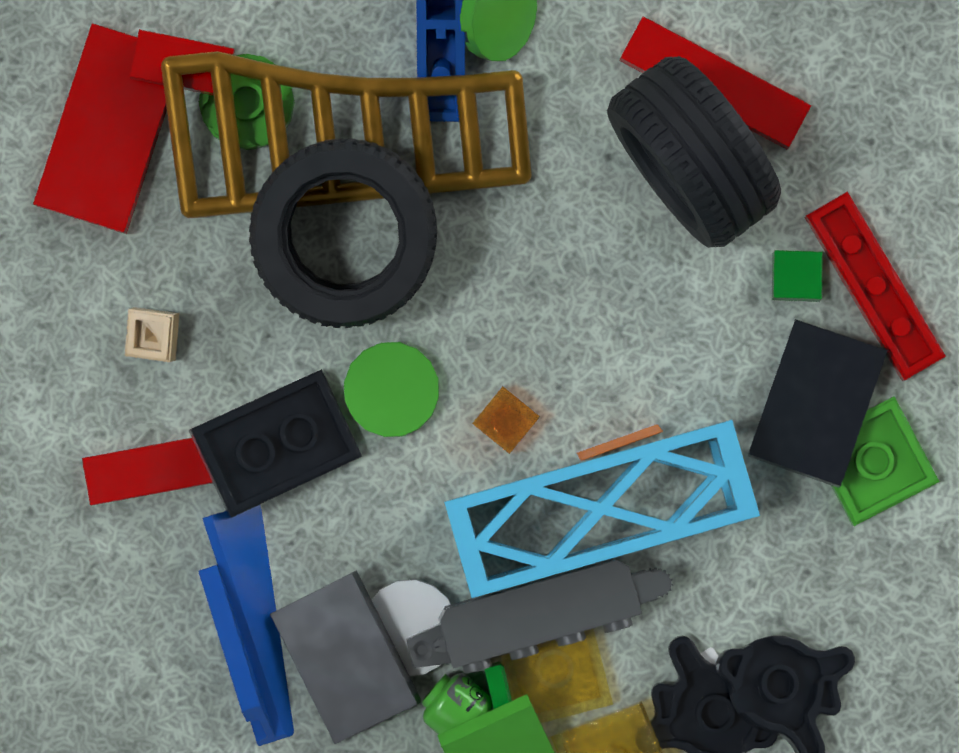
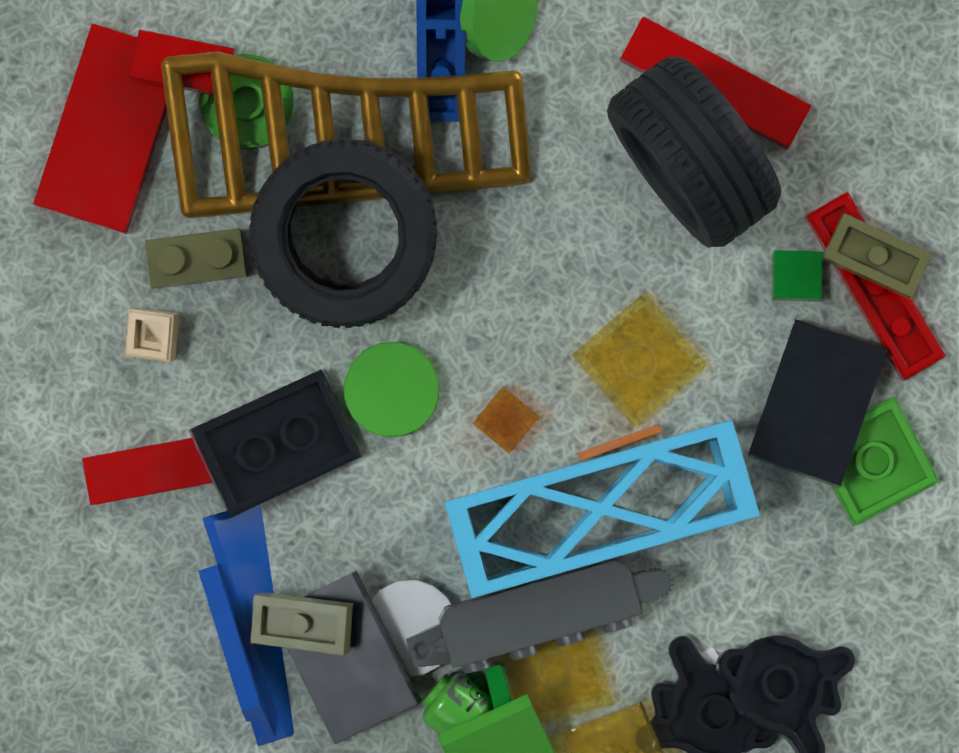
none -> olive plate [145,228,248,289]
none -> olive plate [250,592,353,656]
none -> clear yellow tile [571,292,707,428]
none -> olive plate [821,213,932,299]

